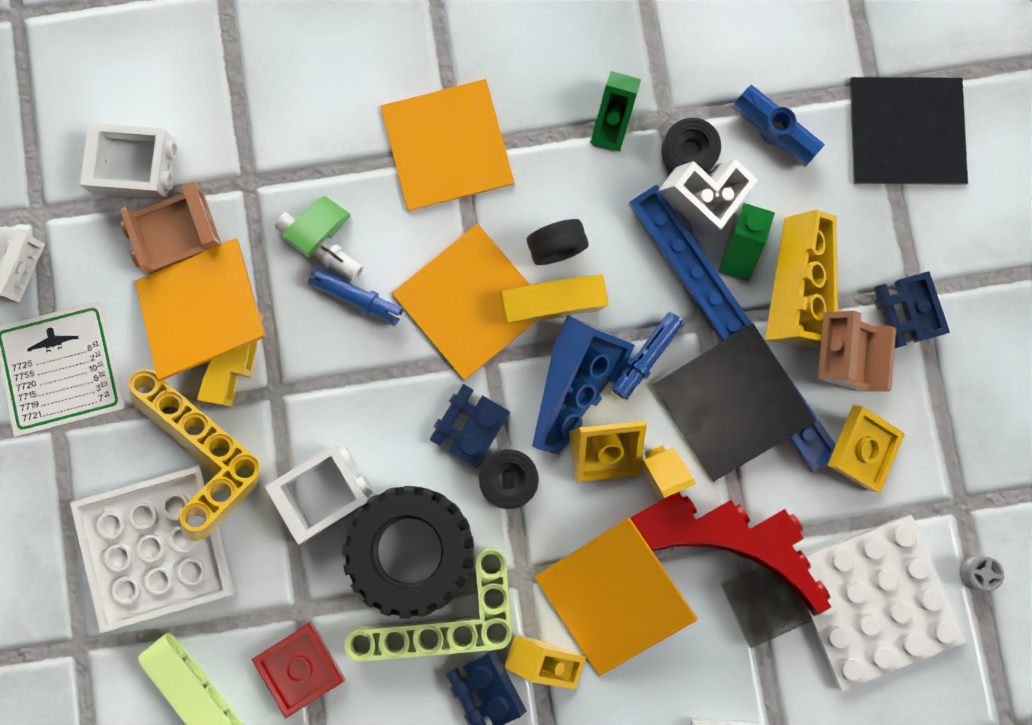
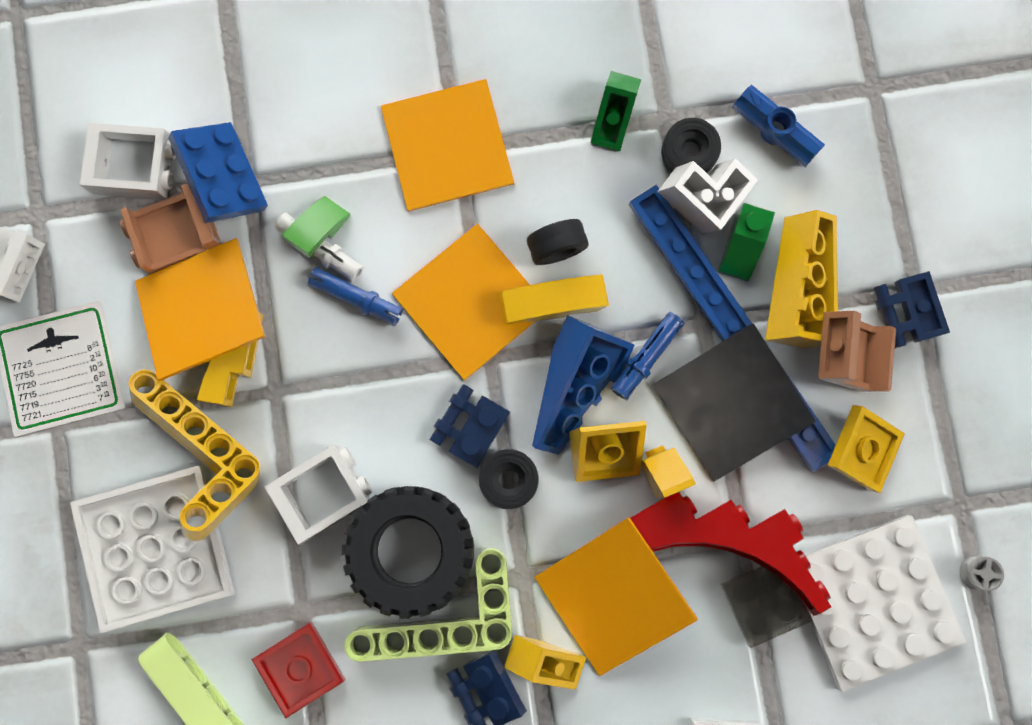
black piece [850,77,968,185] -> none
none -> blue plate [168,122,268,223]

